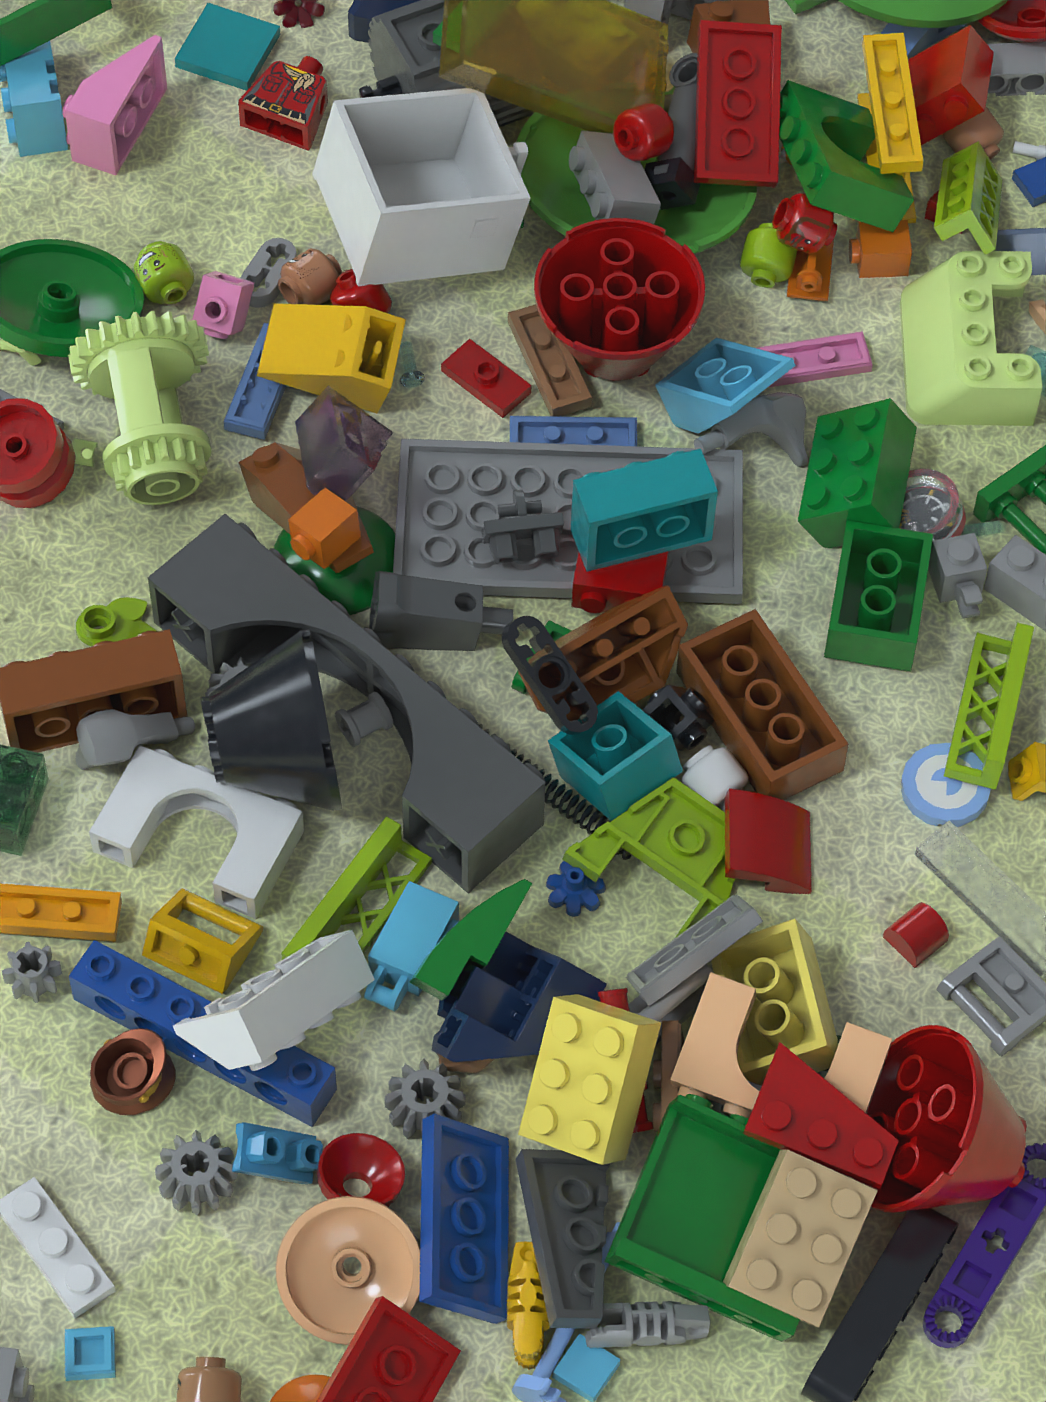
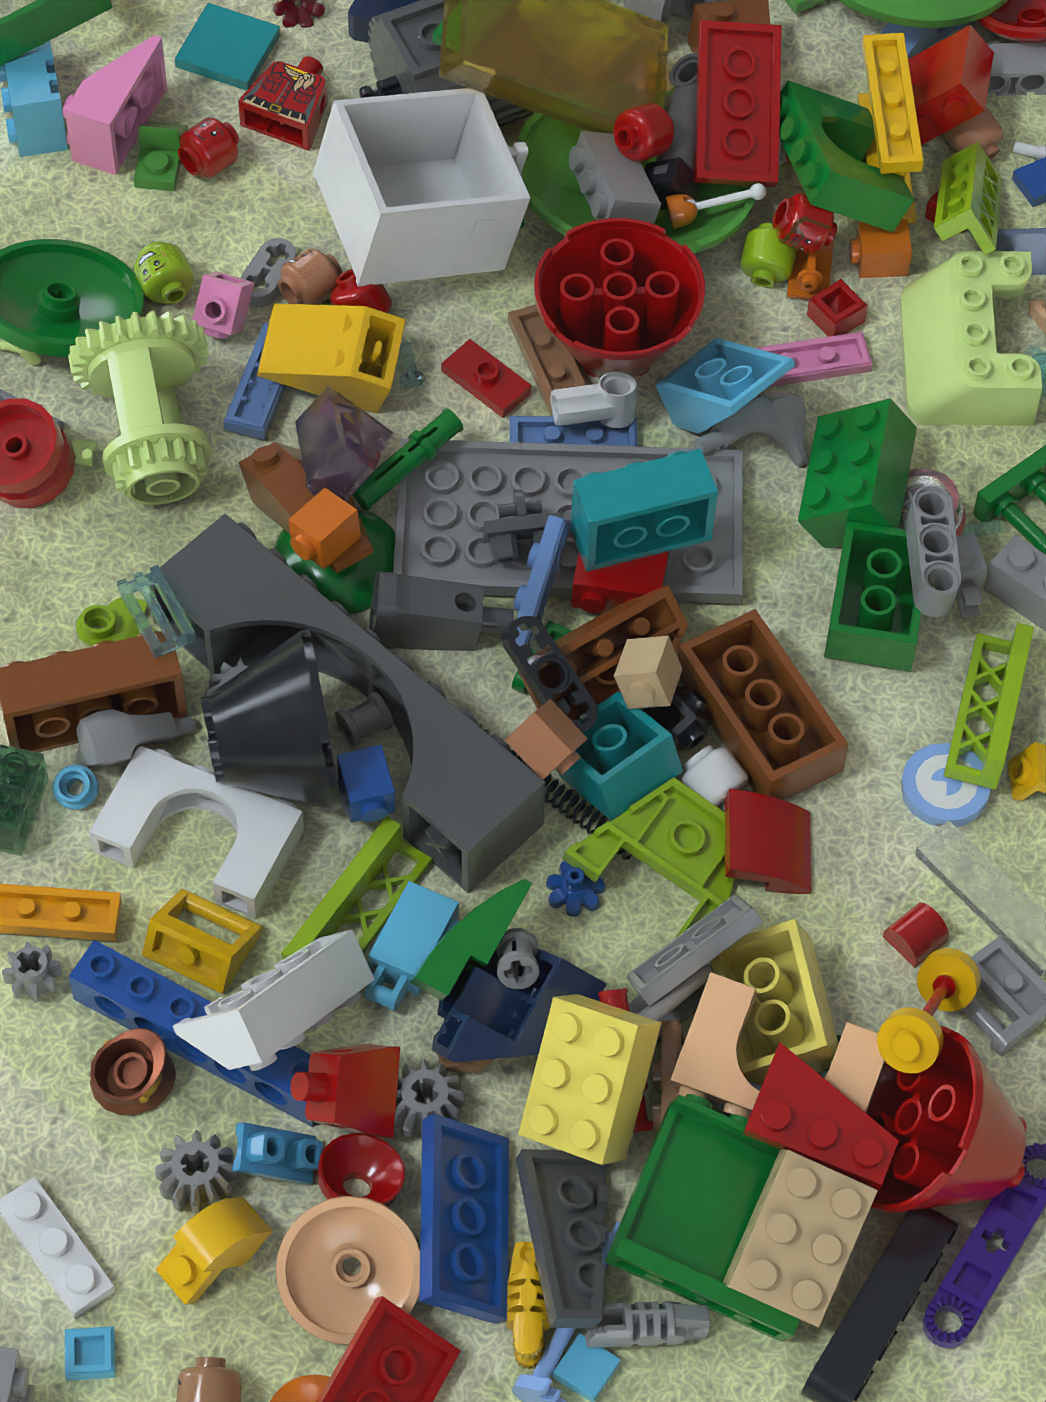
none -> medium azure plate [53,765,98,810]
none -> clear light blue tile [117,565,196,658]
none -> bright green slope [134,121,188,191]
none -> yellow brick [155,1197,273,1305]
none -> red head [177,117,239,178]
none -> red torso [290,1044,400,1138]
none -> blue slope [337,744,395,823]
none -> green pin [350,408,464,511]
none -> light grey bush [497,928,539,989]
none -> nougat brick [505,699,587,780]
none -> medium blue plate [514,515,571,646]
none -> white piece [550,371,637,428]
none -> tan brick [614,636,682,709]
none -> hinge [666,183,766,229]
none -> red slope [807,279,868,337]
none -> yellow axle [877,948,981,1073]
none -> light grey beam [905,485,961,617]

